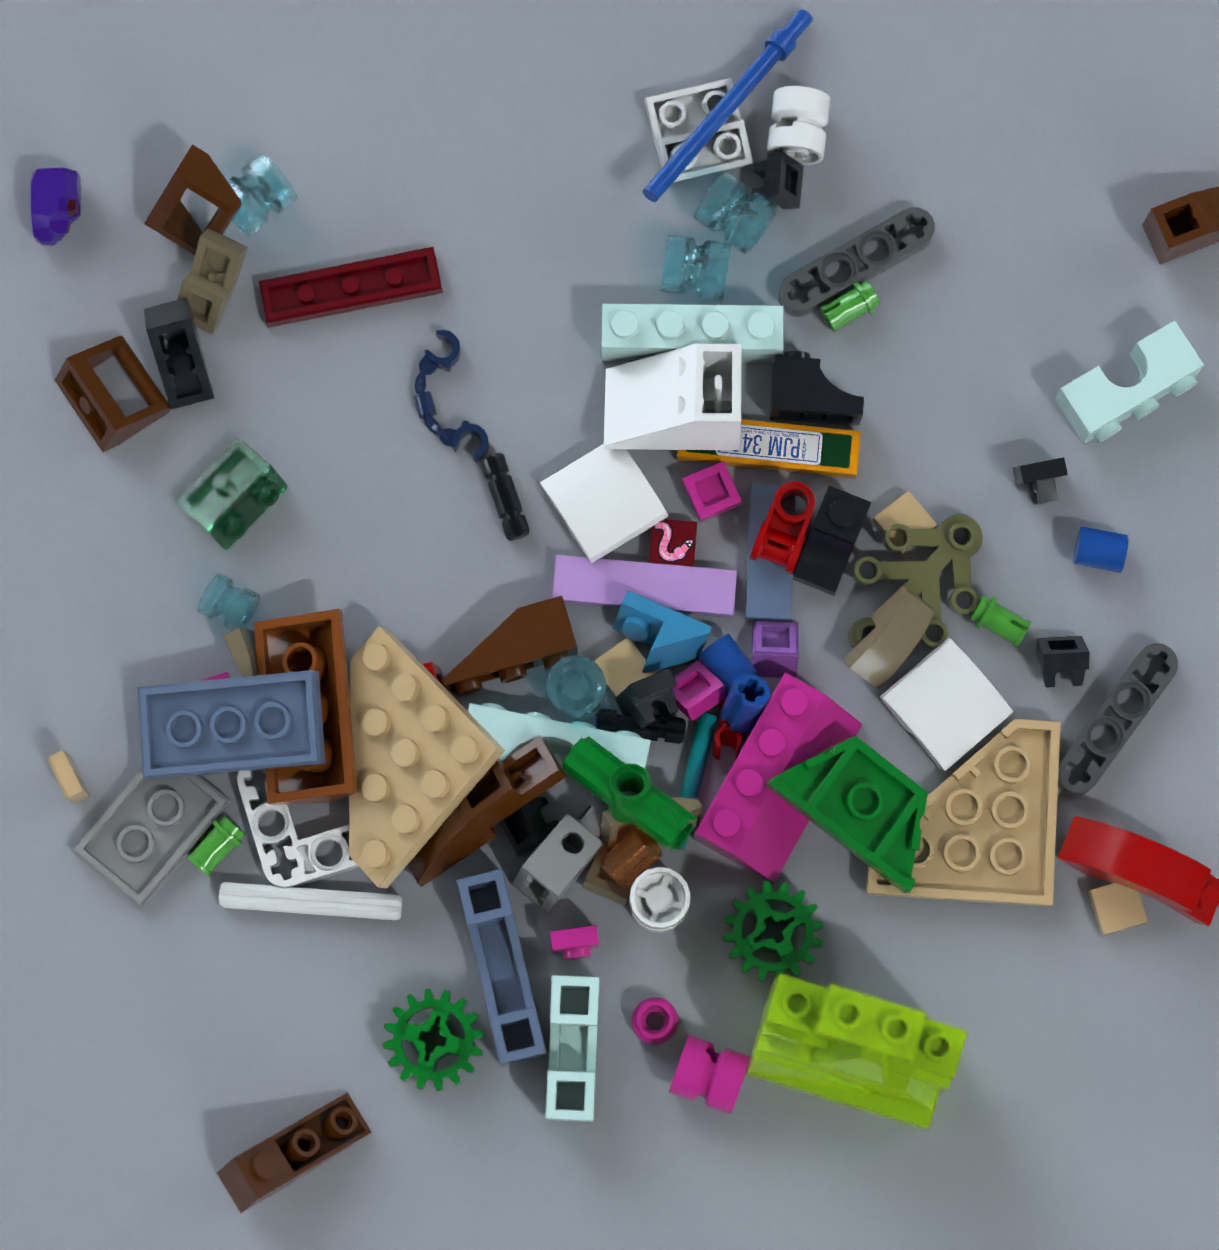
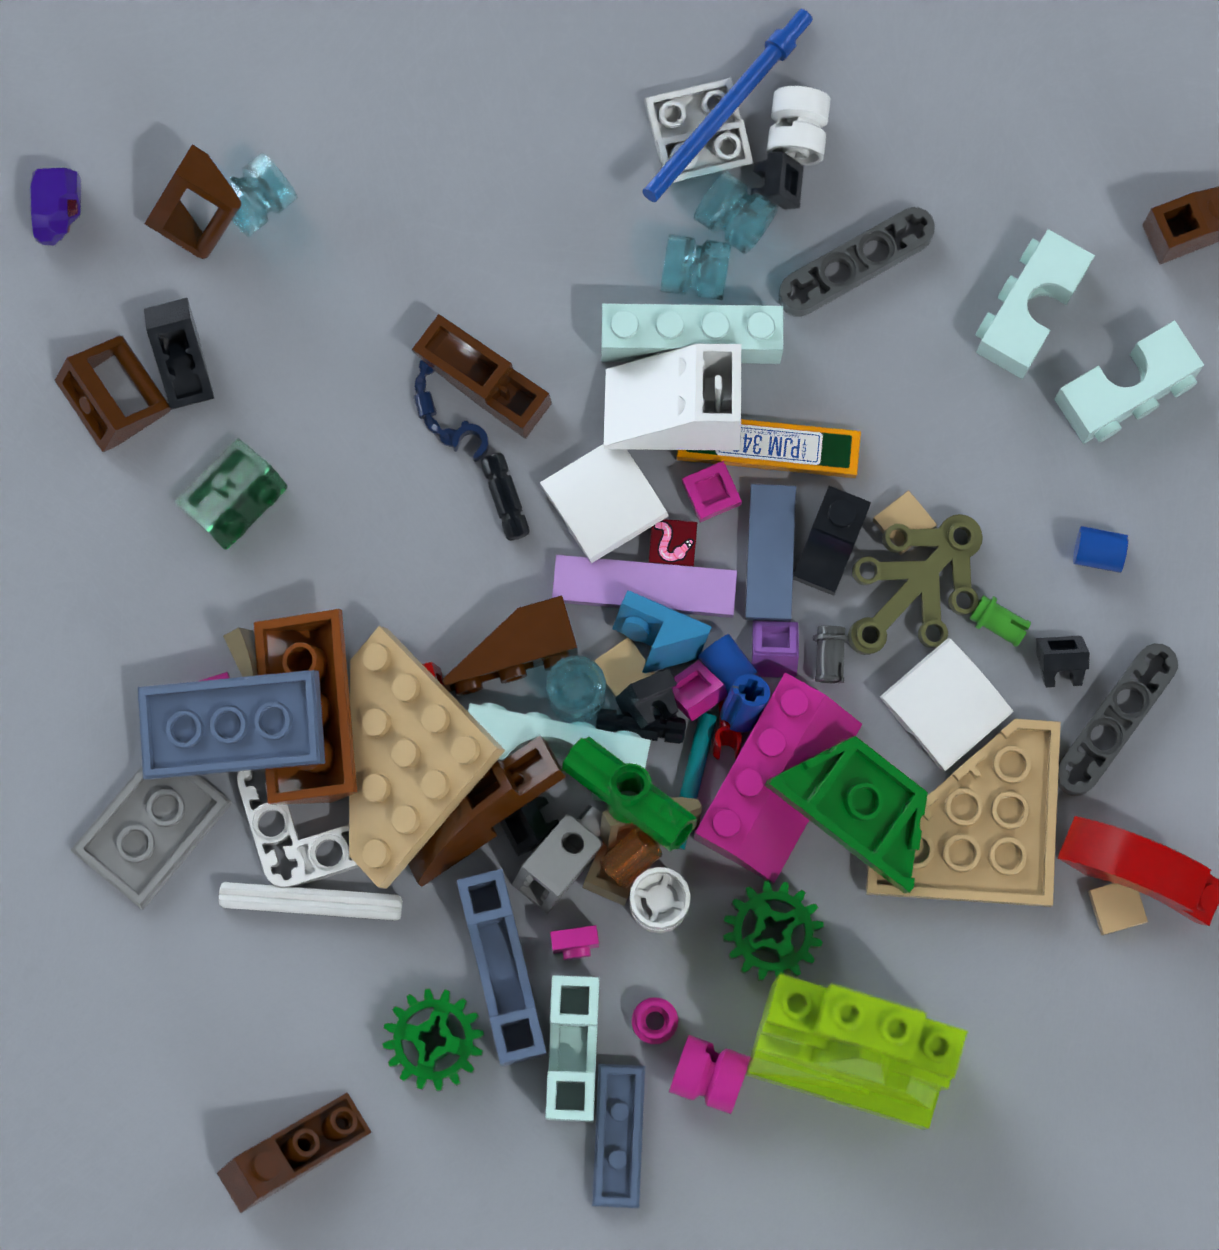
tan tile [48,750,90,804] -> none
dark tan slope [177,228,248,334] -> none
bright green pin [187,816,246,876] -> none
clear light blue wheel [197,573,260,631] -> none
dark red tile [258,247,443,328] -> none
red piece [749,481,815,574] -> none
black arch [770,351,864,425] -> none
bright green pin [820,281,880,333] -> none
dark tan slope [844,585,935,689] -> none
black tile [1012,457,1068,505] -> none
none -> reddish brown slope [412,314,552,439]
none -> sand blue tile [592,1064,645,1208]
none -> dark grey pin [813,625,849,684]
none -> light aqua arch [975,229,1095,379]

